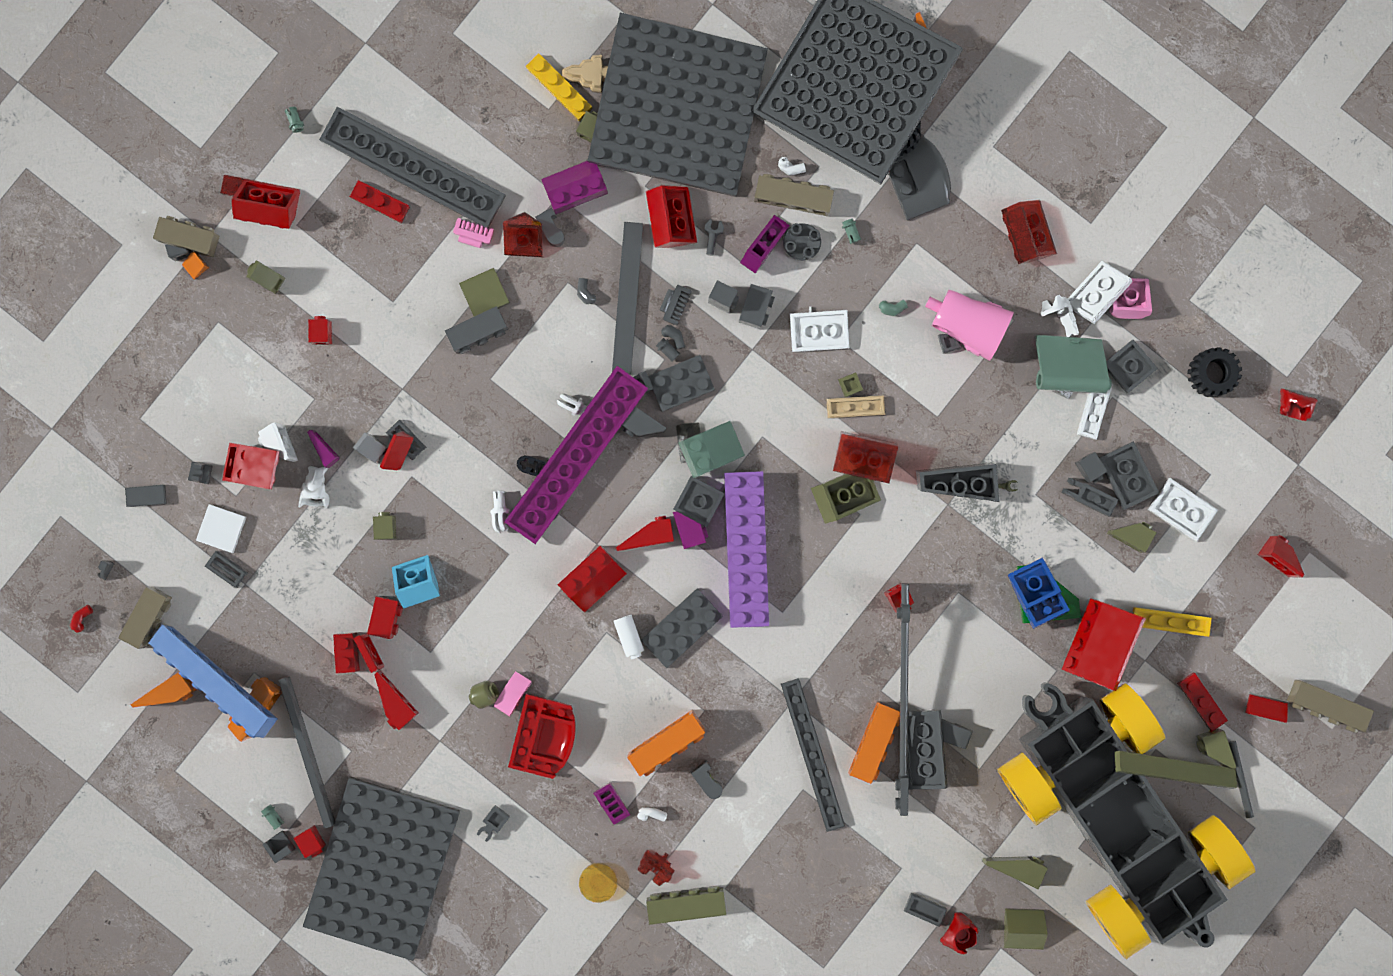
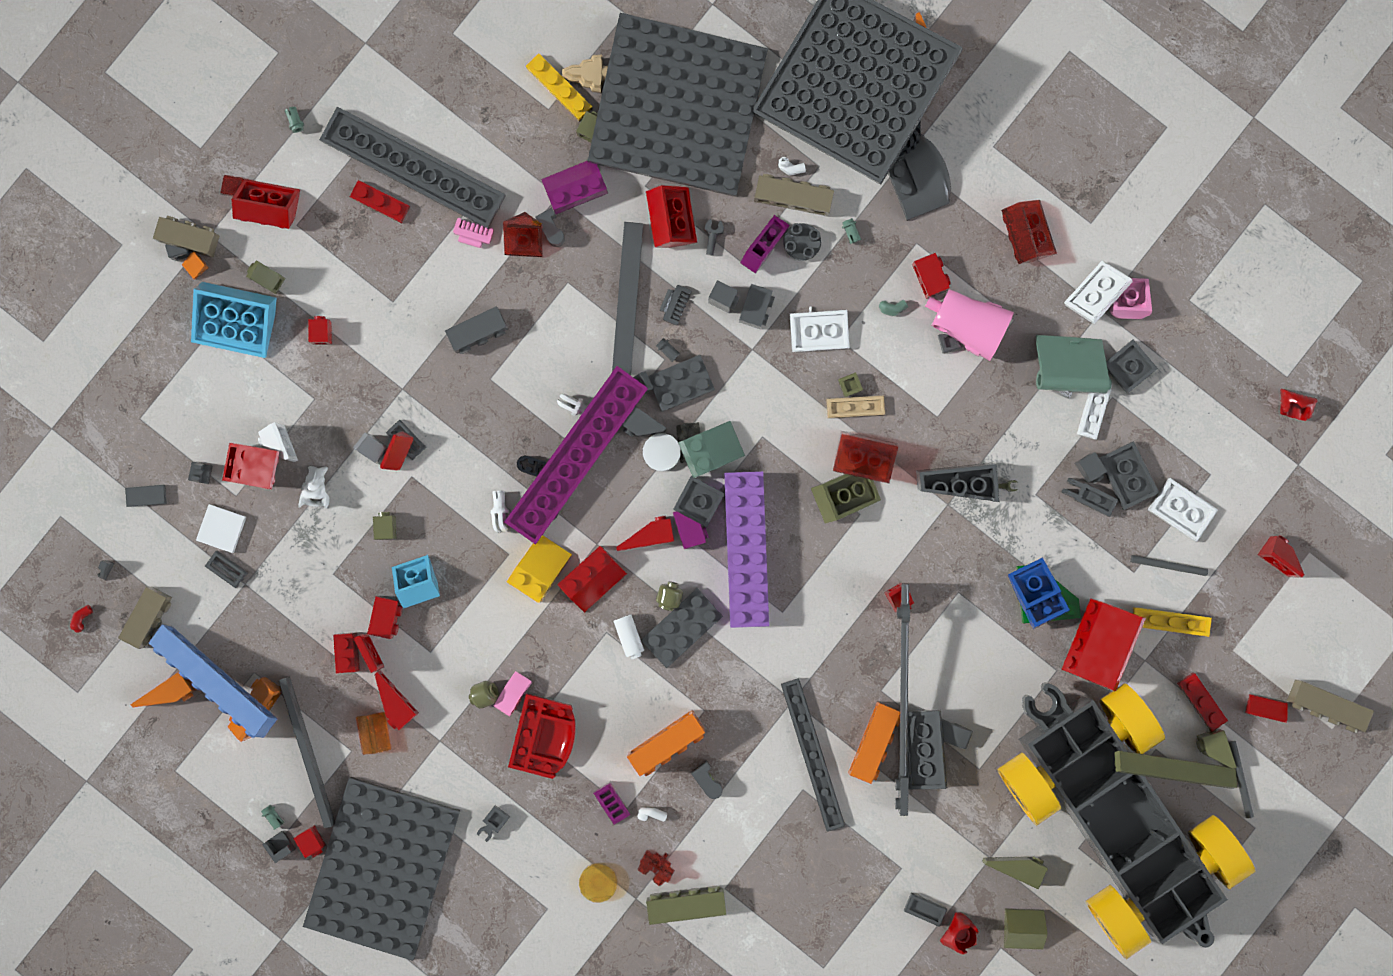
magenta slope [307,430,340,468] -> none
olive tile [459,268,510,316] -> none
dark grey arm [577,278,596,305] -> none
dark grey arm [661,325,685,350] -> none
white hair [1041,295,1079,337] -> none
olive slope [1107,522,1157,553] -> none
black tyre [1187,347,1242,397] -> none
none -> medium azure slope [191,282,277,358]
none -> clear orange panel [356,712,391,755]
none -> yellow slope [507,535,572,603]
none -> white tile [643,433,680,471]
none -> olive head [656,581,683,611]
none -> red brick [912,252,951,299]
none -> dark grey bar [1130,555,1208,576]

